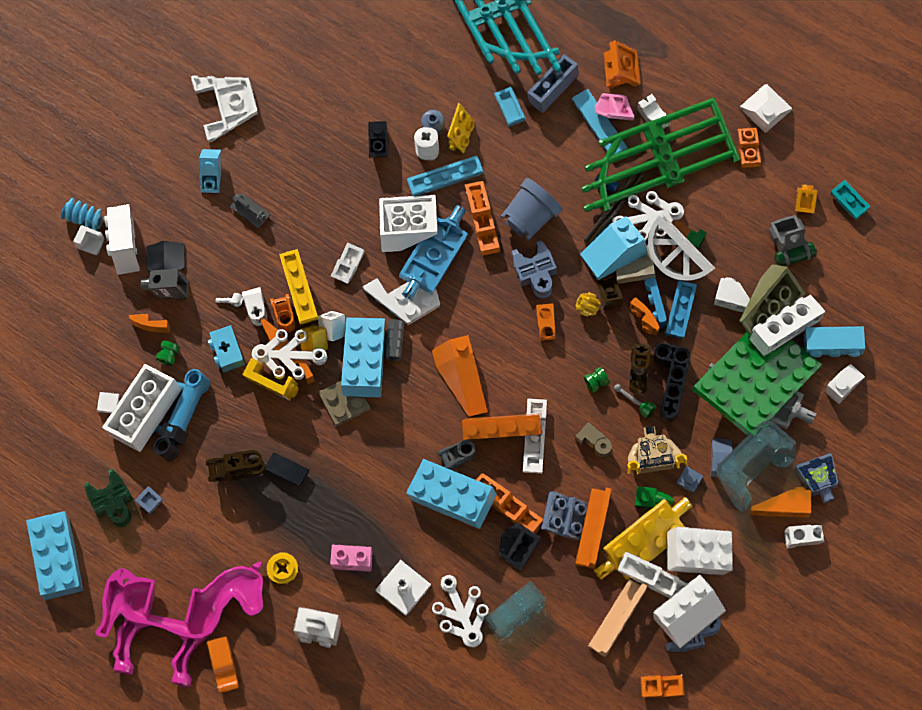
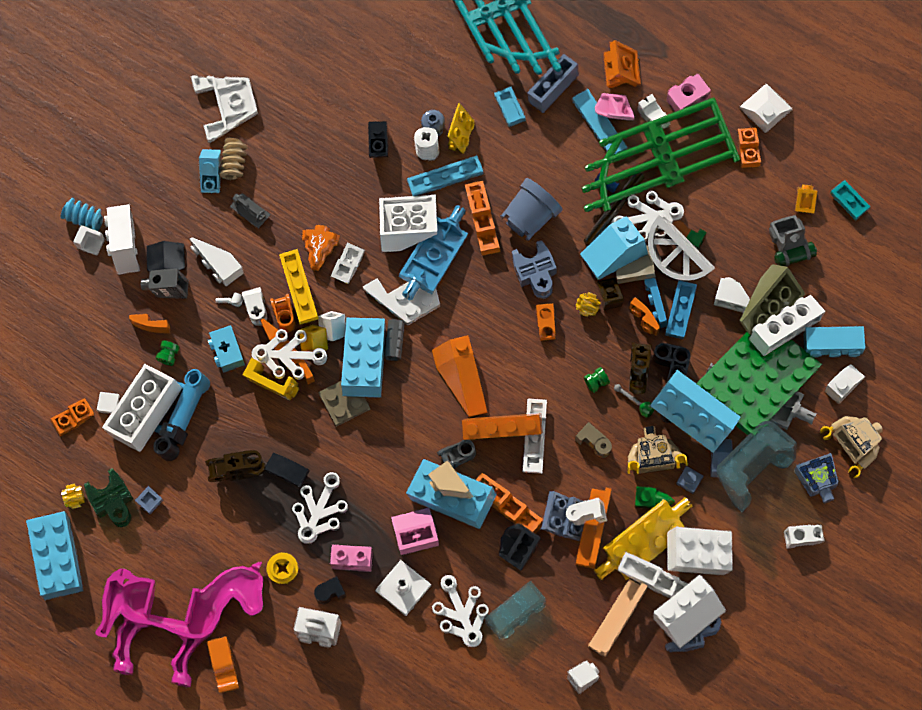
orange slope [641,675,685,698] -> none
orange slope [750,487,811,518] -> none
none -> orange slope [51,398,94,436]
none -> yellow gear [62,484,85,509]
none -> white slope [190,238,244,286]
none -> tan piece [219,138,247,180]
none -> white plant [292,472,348,544]
none -> orange rock [302,225,340,271]
none -> black leg [314,576,346,604]
none -> bright pink slope [391,508,439,555]
none -> tan slope [428,460,473,499]
none -> white leg [566,498,607,525]
none -> white slope [567,661,599,694]
none -> medium azure brick [650,370,740,452]
none -> bright pink brick [667,74,711,112]
none -> tan torso [820,416,883,478]

